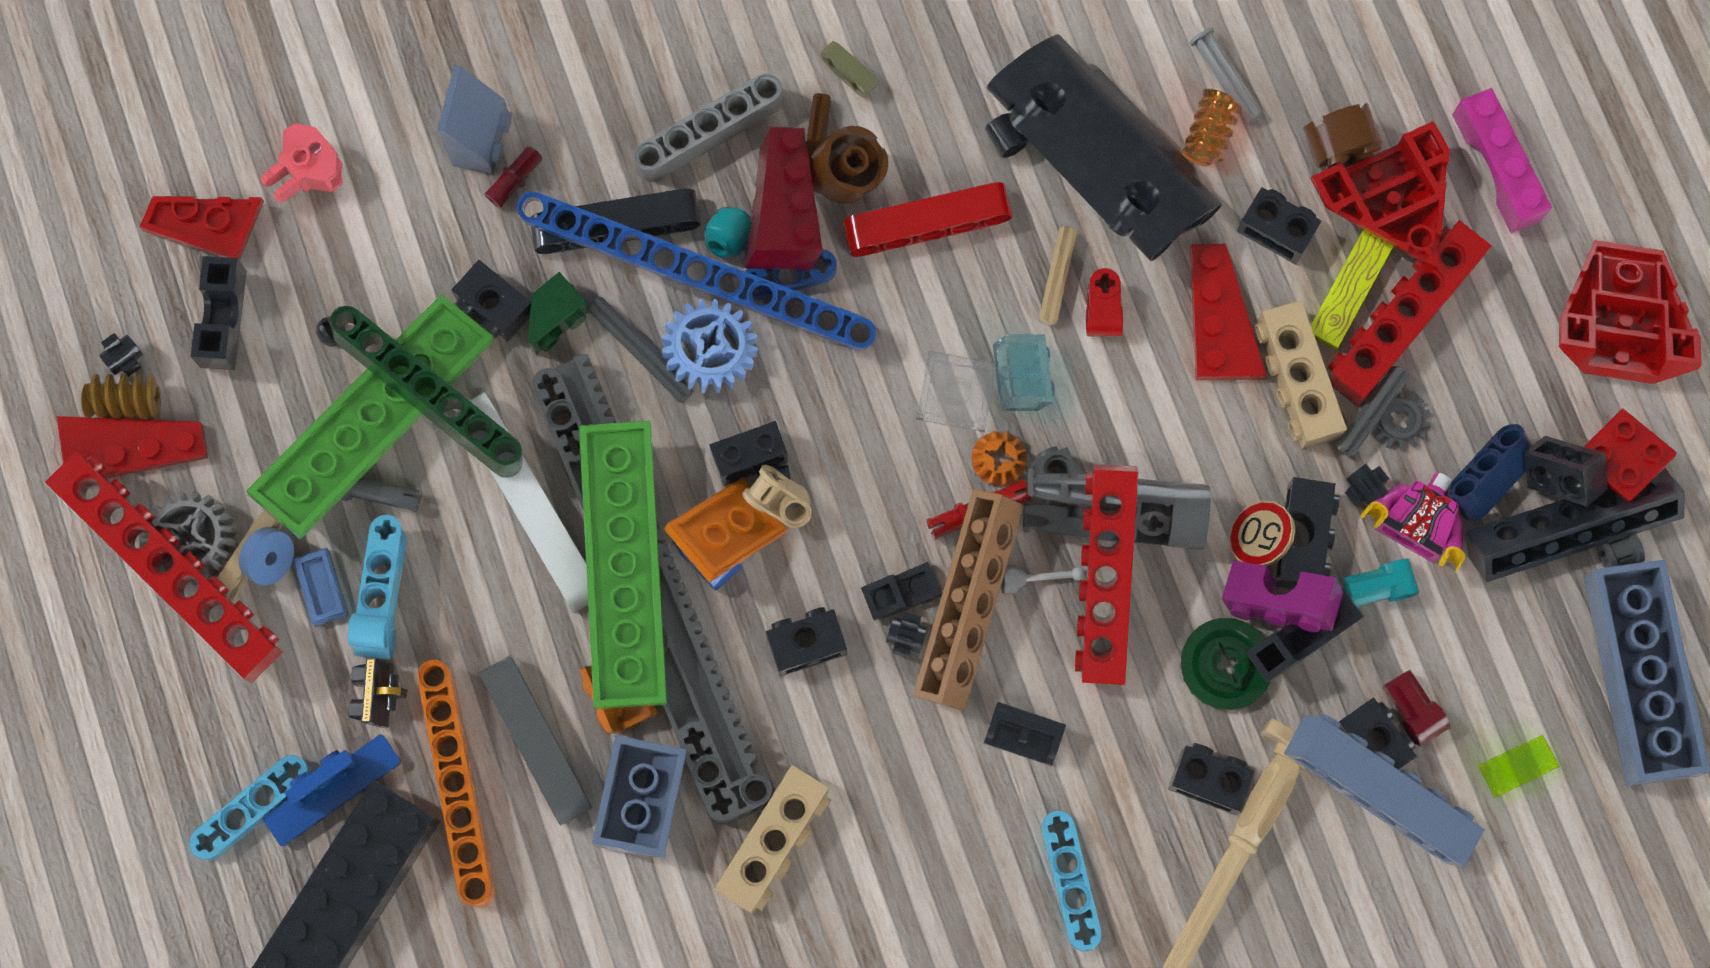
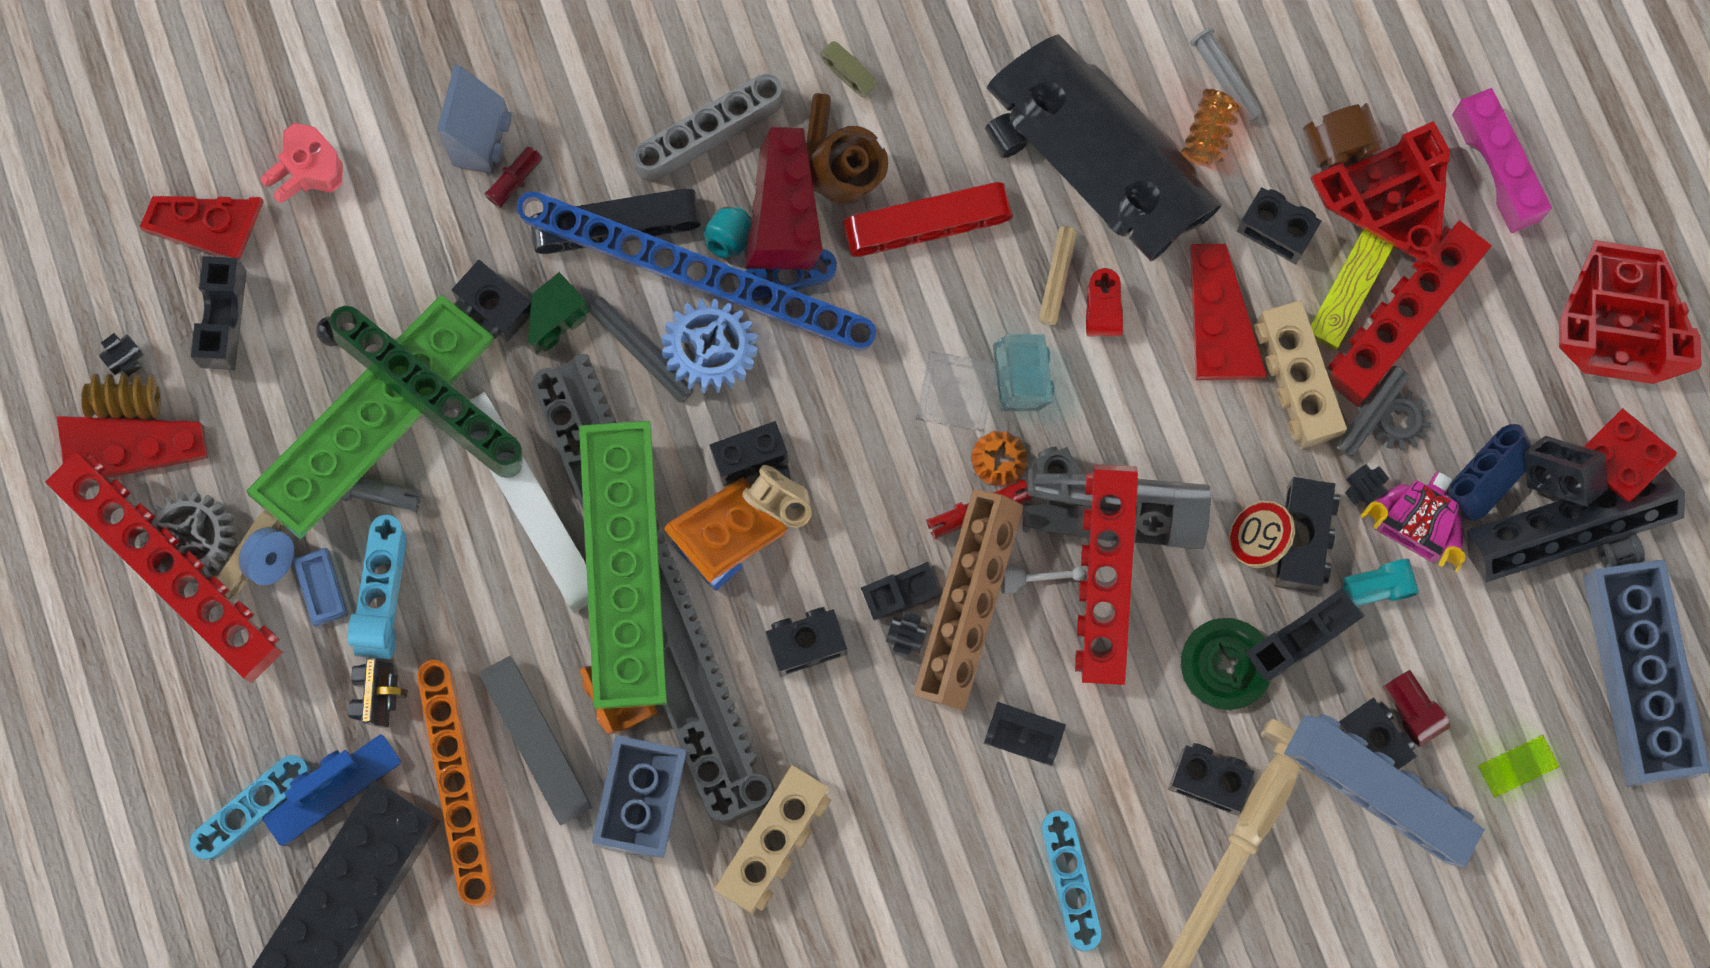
magenta arch [1222,560,1343,632] -> none

